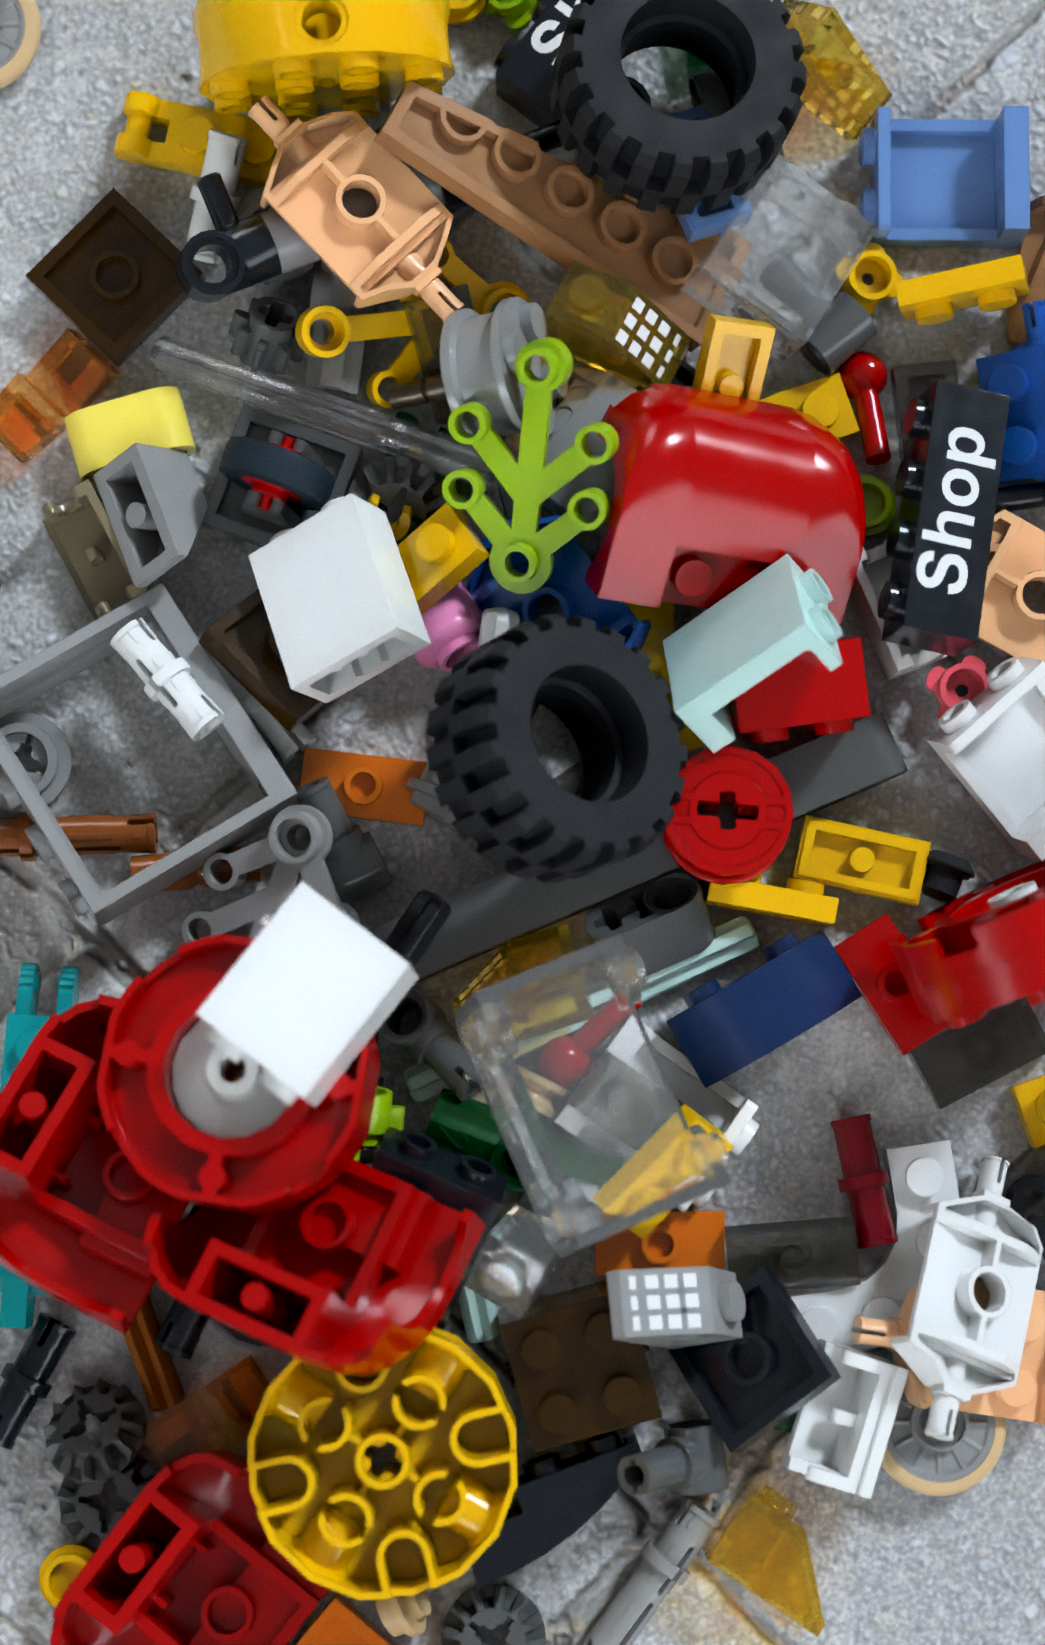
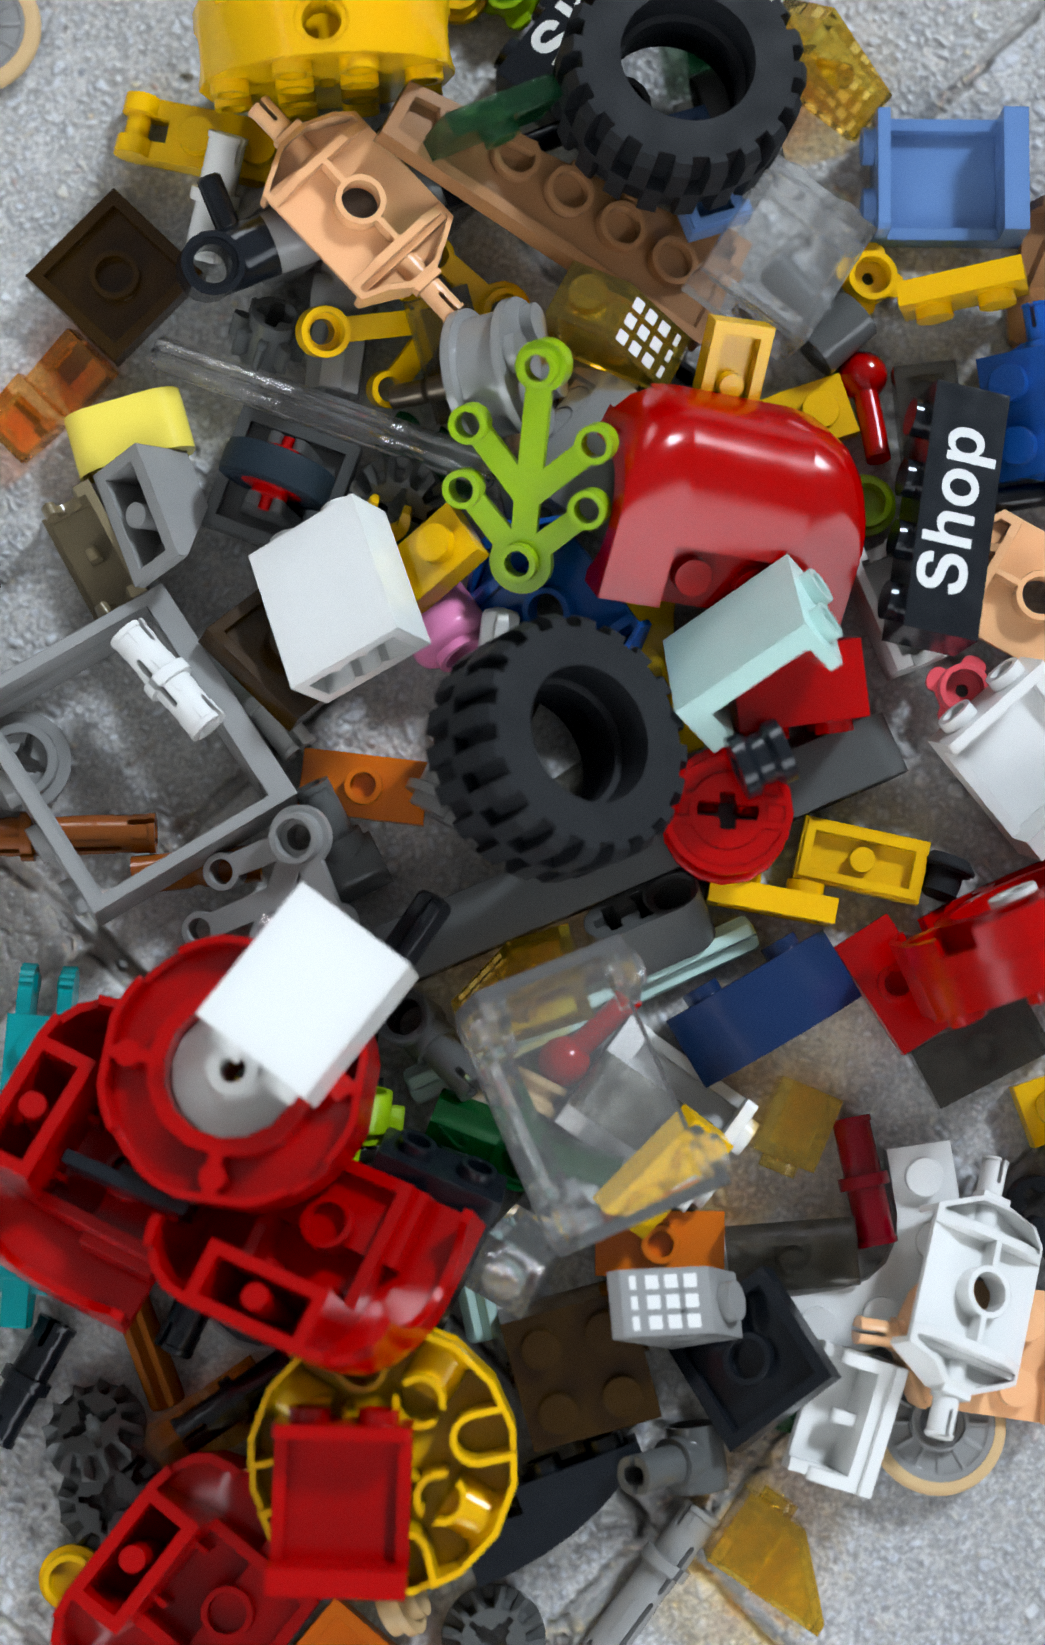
none -> black piece [61,1148,196,1224]
none -> black pin [169,1349,291,1454]
none -> red panel [264,1404,414,1601]
none -> clear green plate [423,73,563,162]
none -> black wheel [723,718,799,800]
none -> clear yellow brick [748,1075,843,1179]

